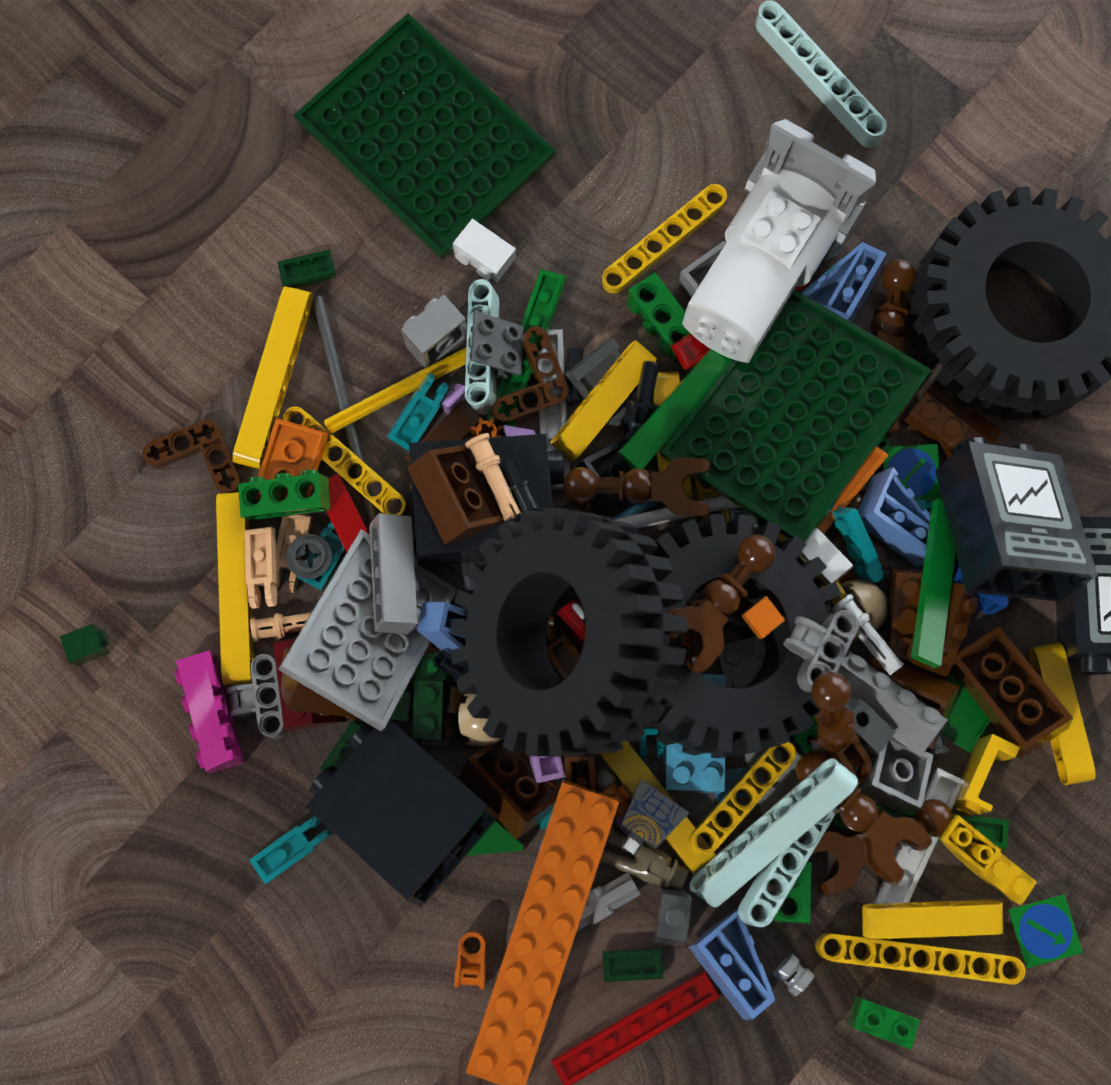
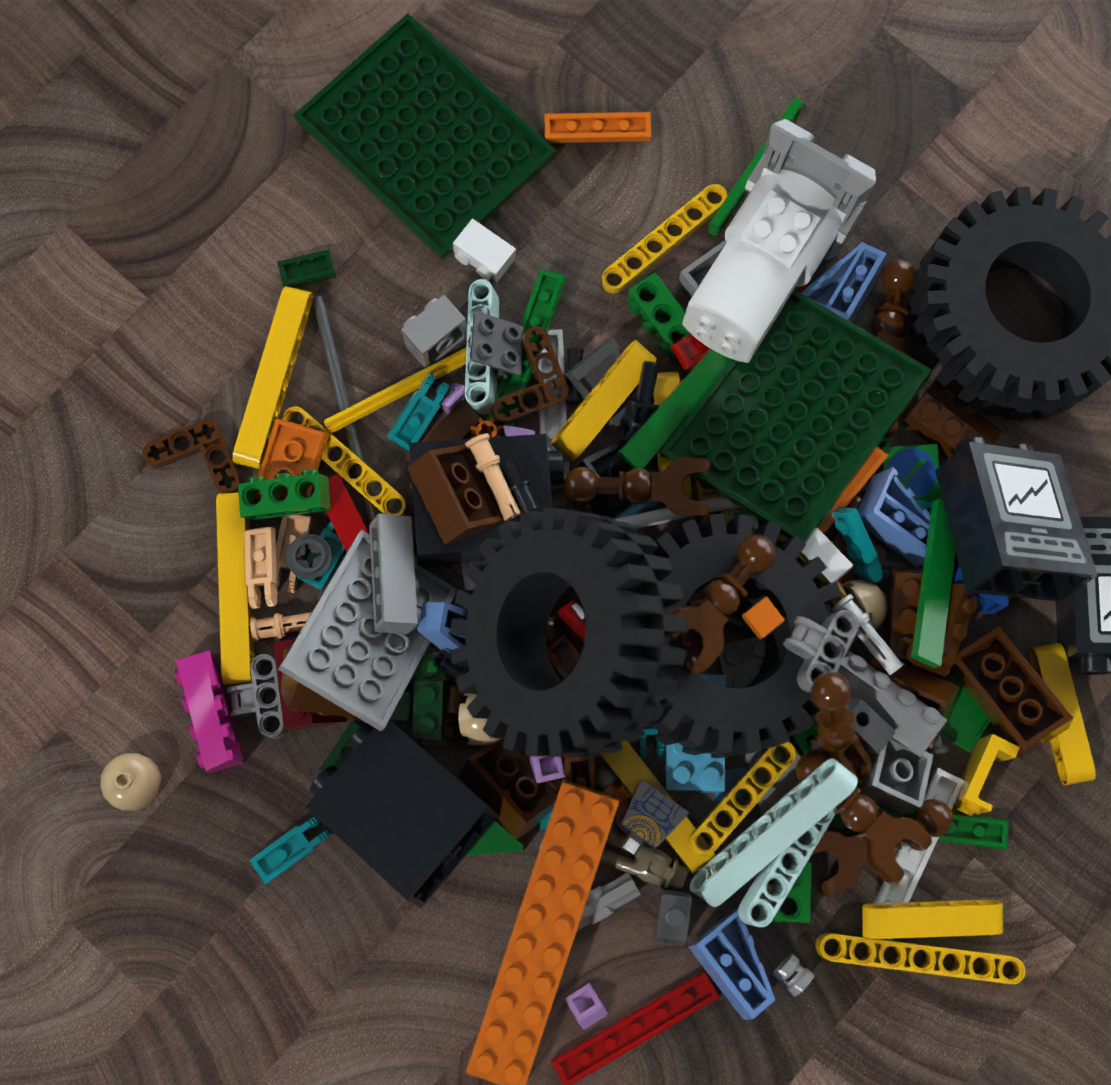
dark green brick [60,624,110,666] -> none
orange piece [454,929,487,990] -> none
dark green plate [602,948,663,982] -> none
light aqua beam [755,1,887,148] -> none
green brick [847,996,920,1050] -> none
yellow slope [940,815,1037,906] -> none
piece [1008,894,1083,968] -> none
none -> tan cylinder [100,753,161,811]
none -> orange plate [545,112,651,143]
none -> lavender slope [565,983,608,1030]
none -> green tile [708,97,803,237]

